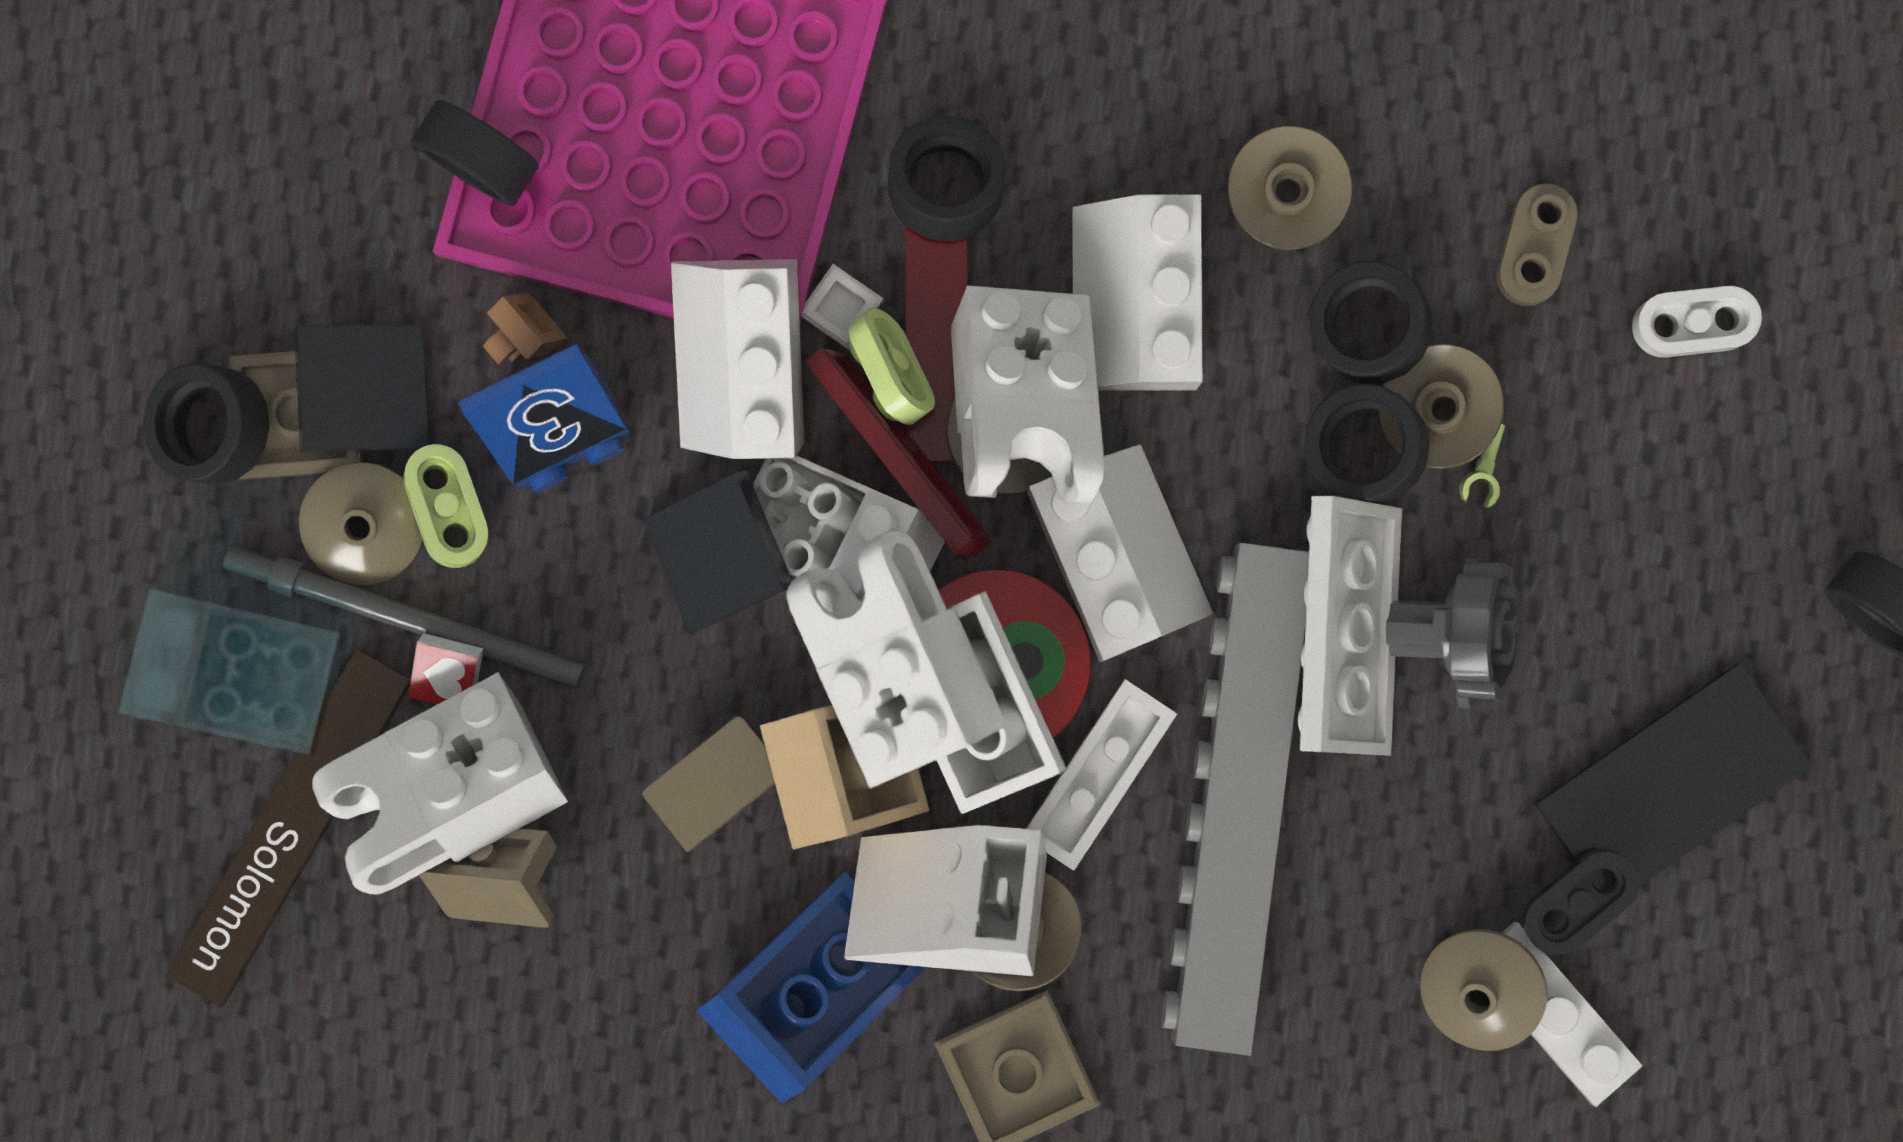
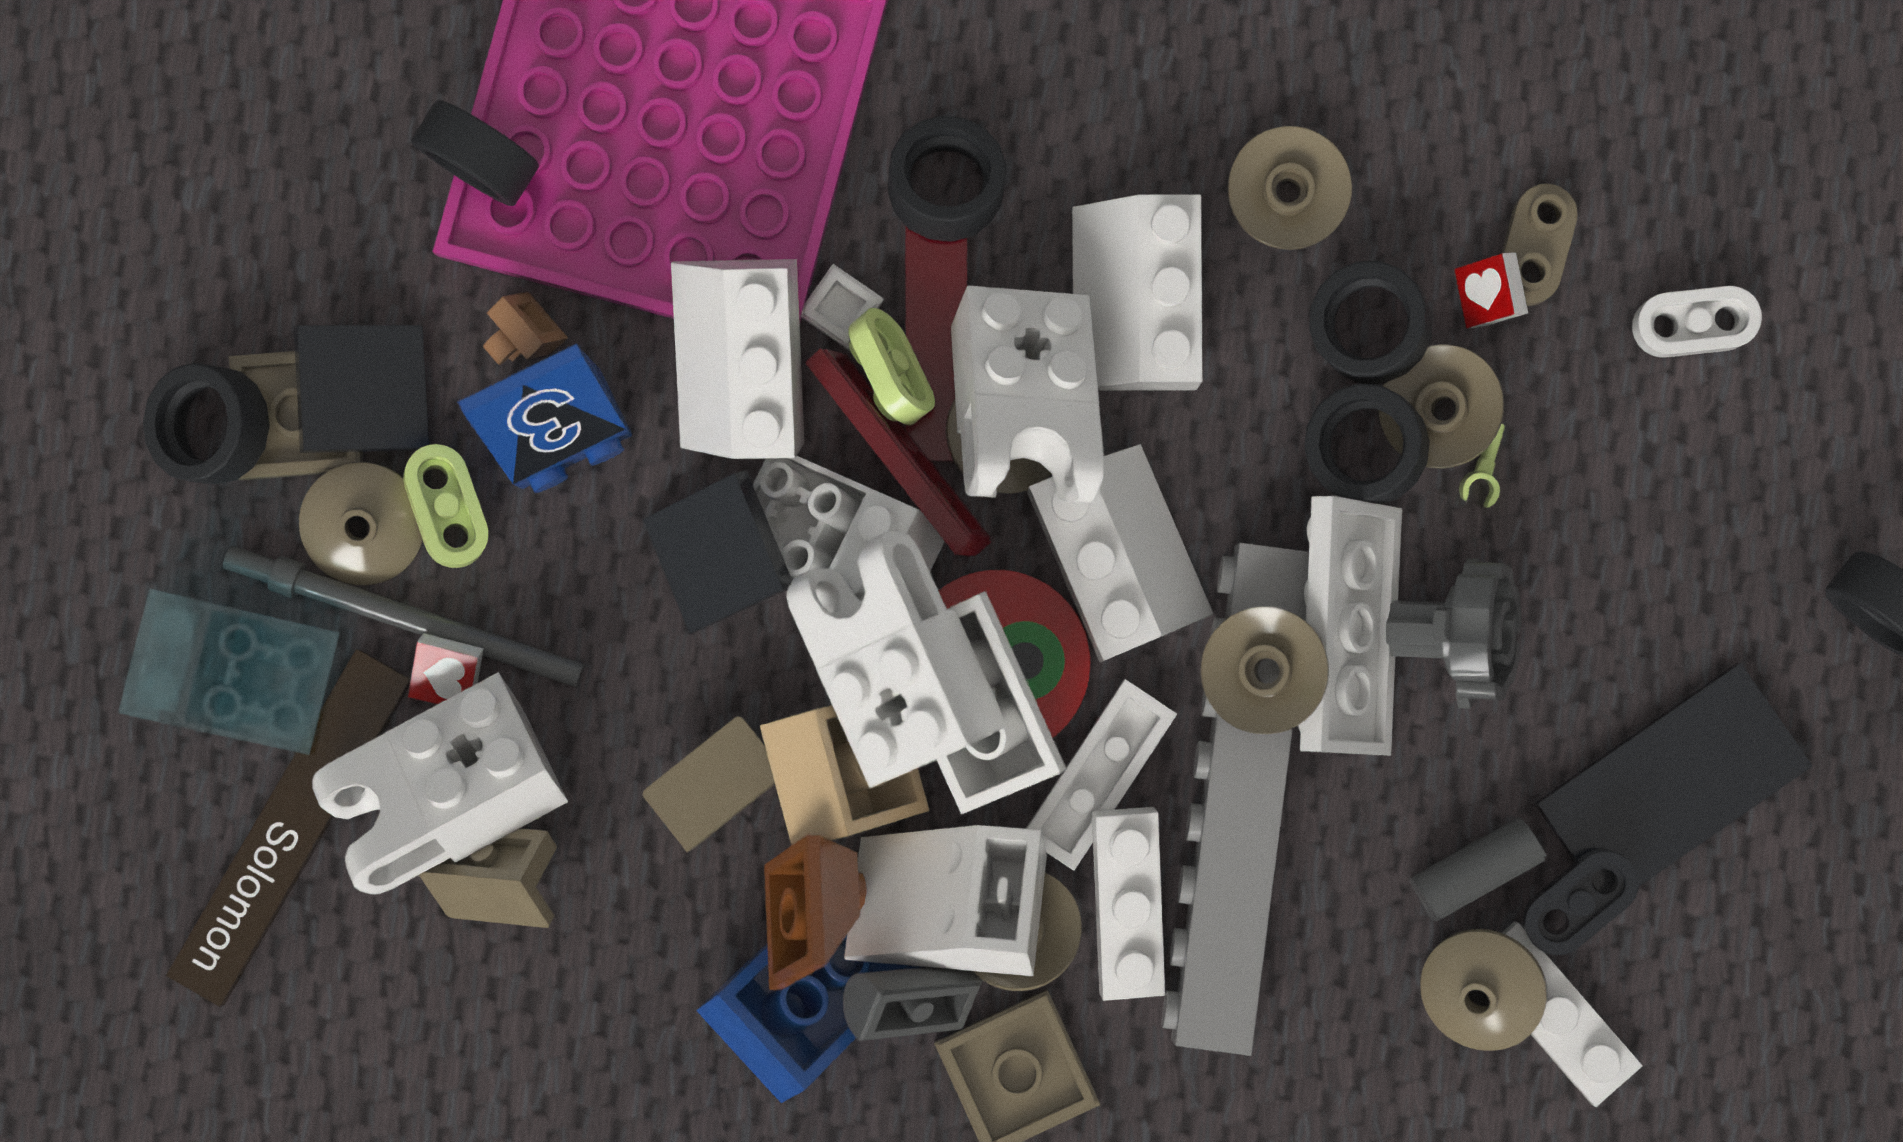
none -> dark orange slope [764,835,866,990]
none -> dark grey brick [843,967,983,1041]
none -> white plate [1092,807,1165,1001]
none -> dark tan dish [1201,606,1329,735]
none -> dark grey brick [1409,817,1547,921]
none -> tile [1454,253,1528,329]

